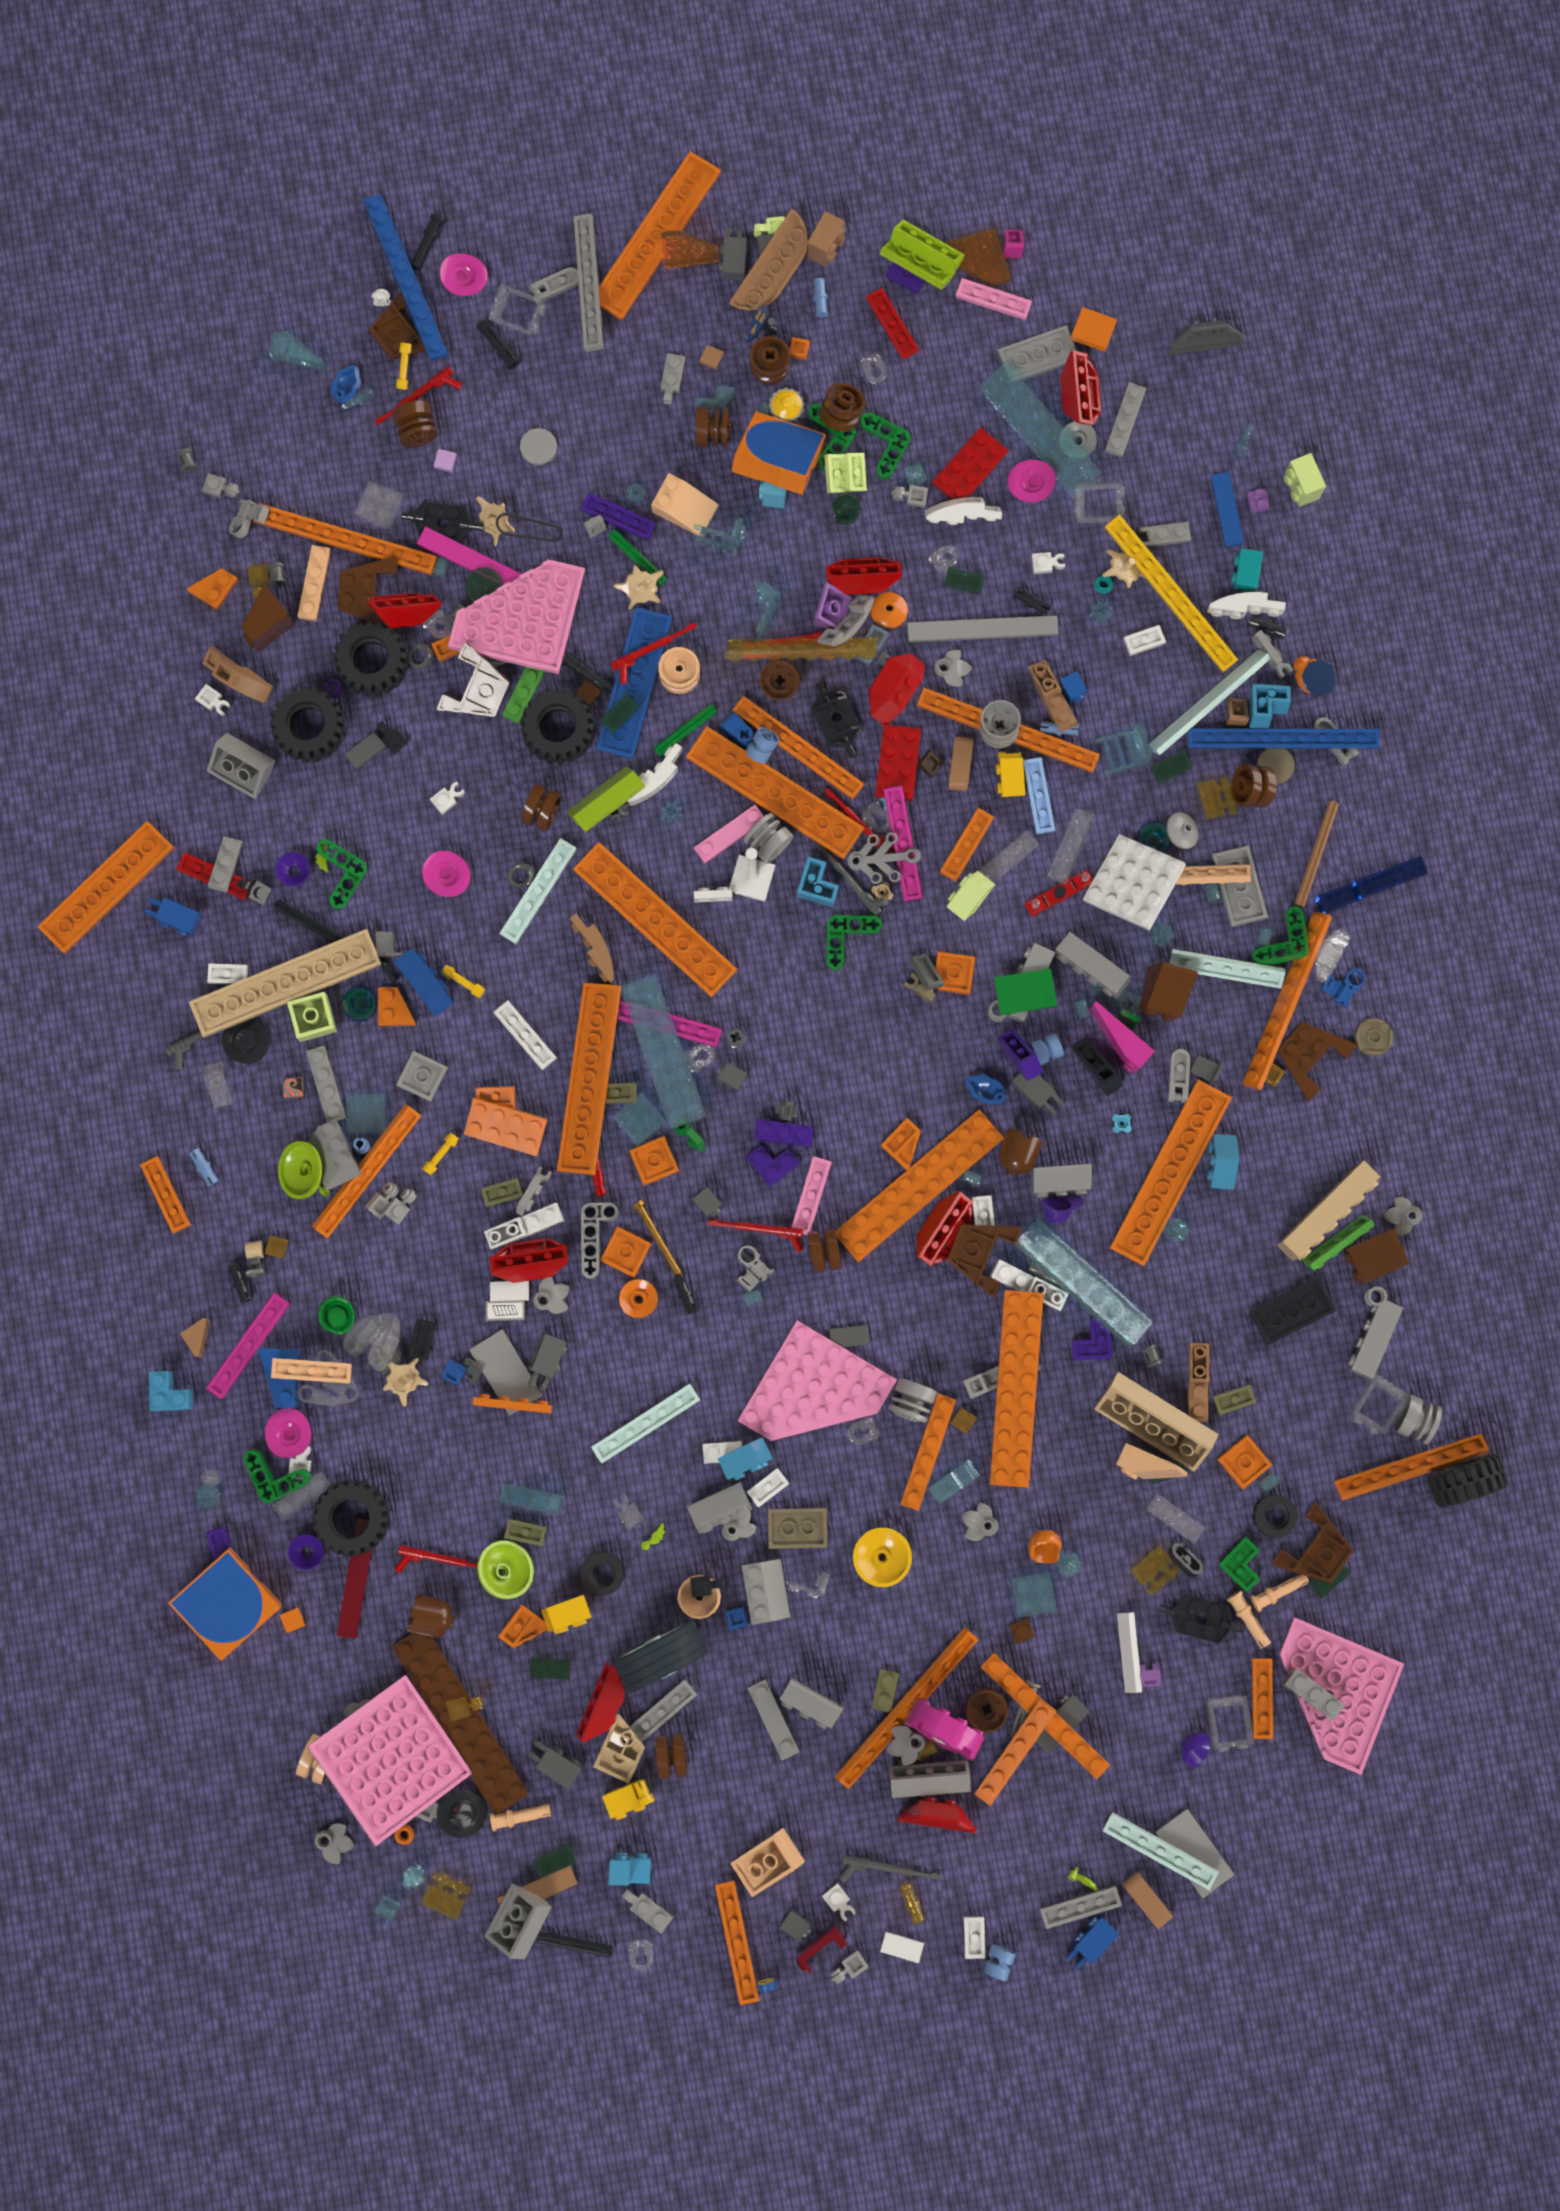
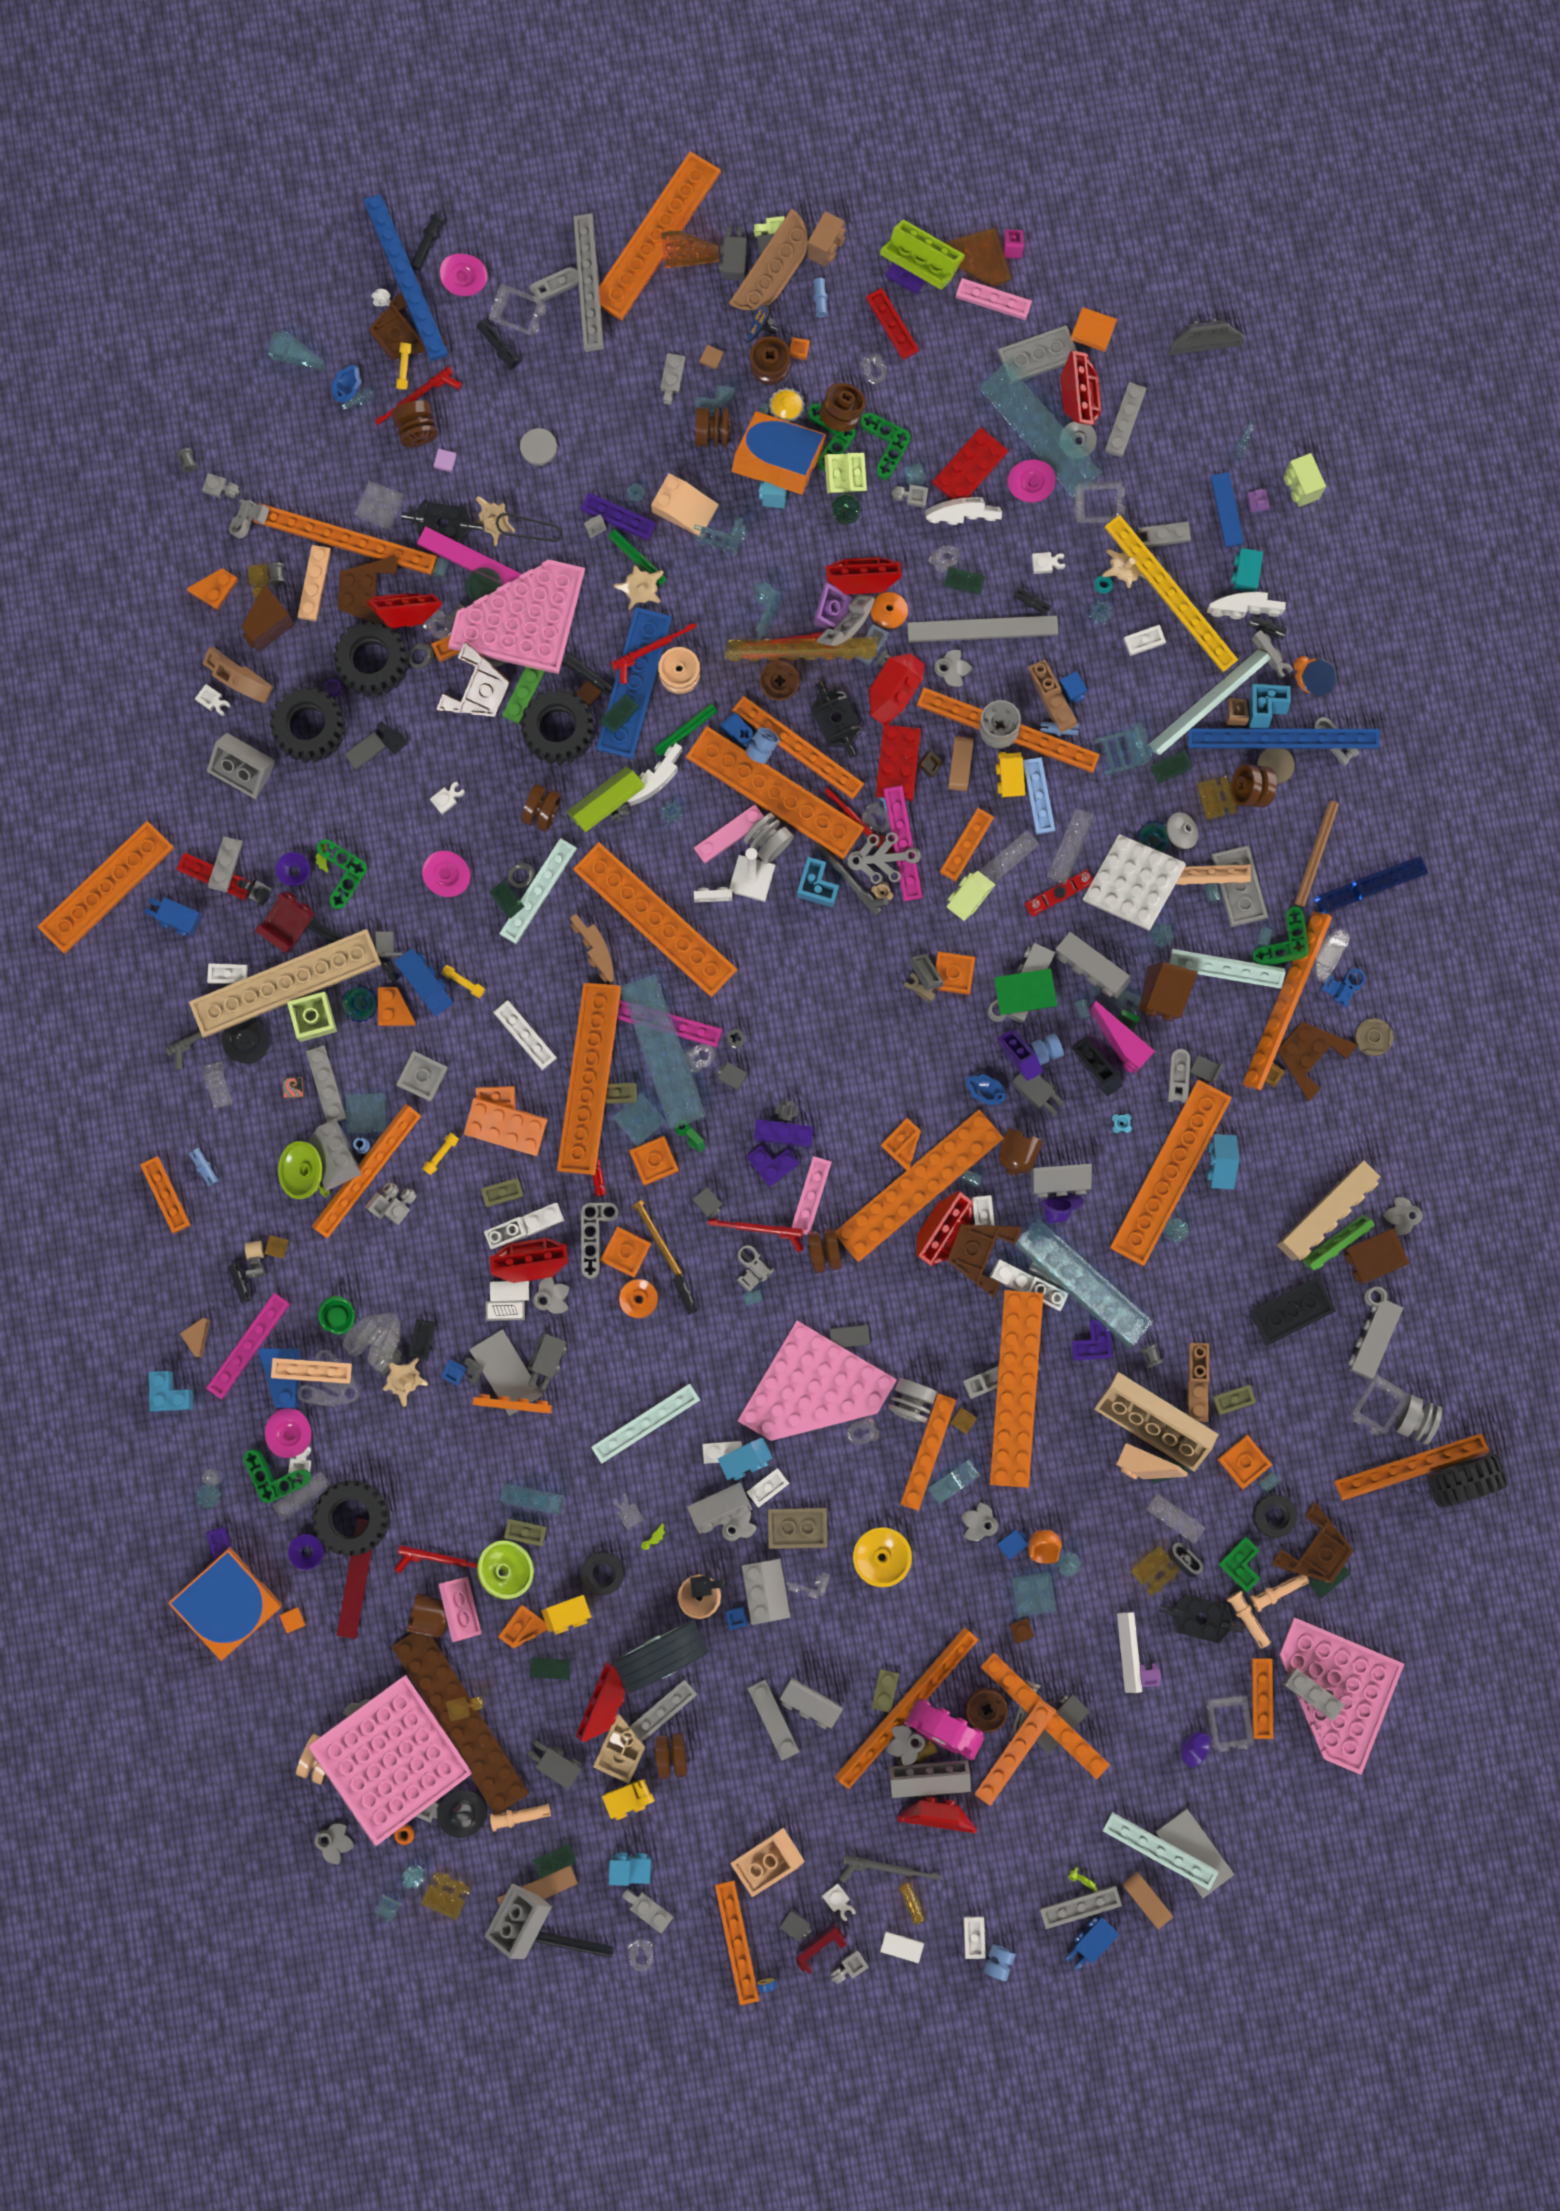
light grey plate [516,1167,551,1216] -> none
green beam [827,915,882,971] -> none
none -> dark red panel [255,892,315,953]
none -> bright pink tile [438,1577,481,1642]
none -> clear green plate [489,880,525,919]
none -> blue brick [996,1529,1028,1560]

